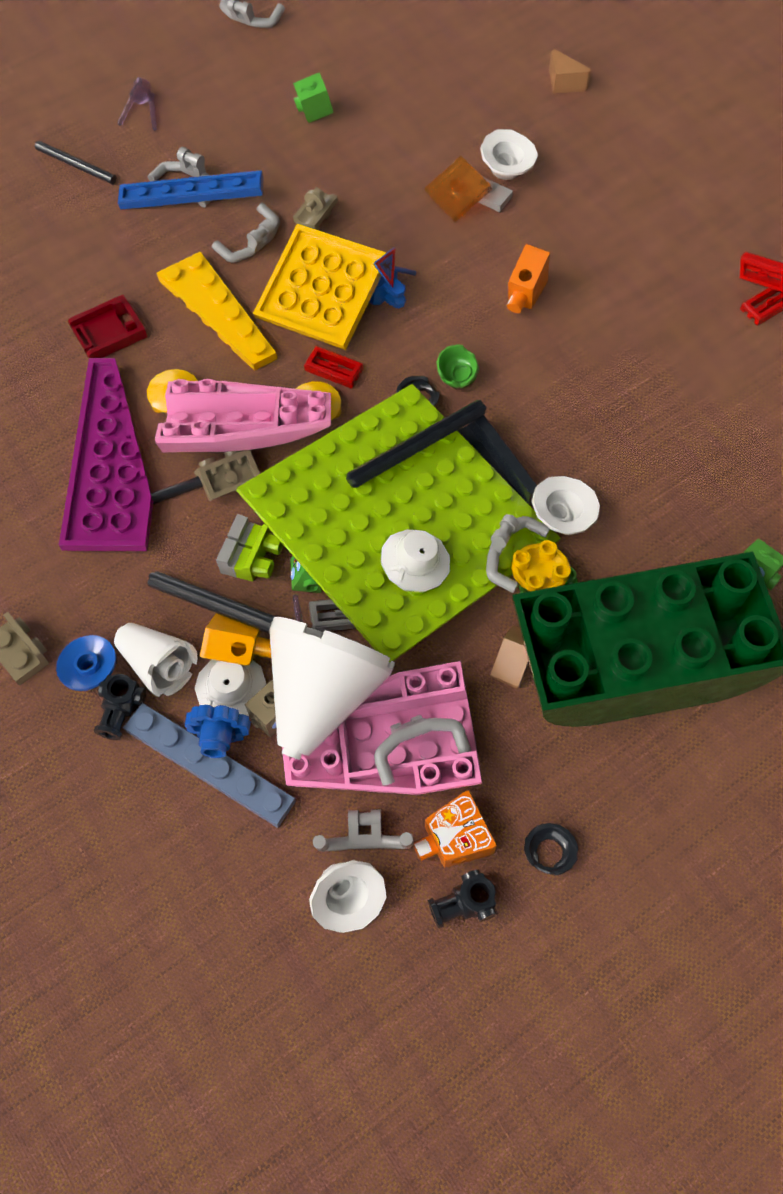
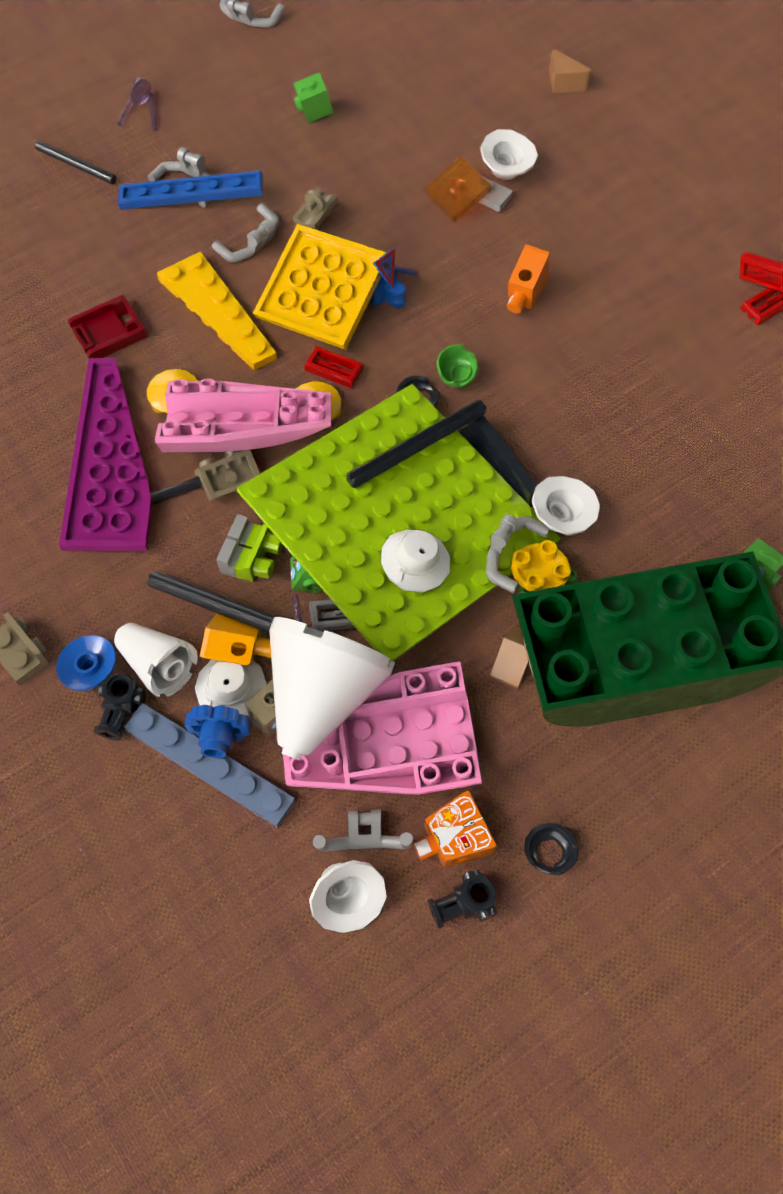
light grey piece [374,715,472,786] -> none

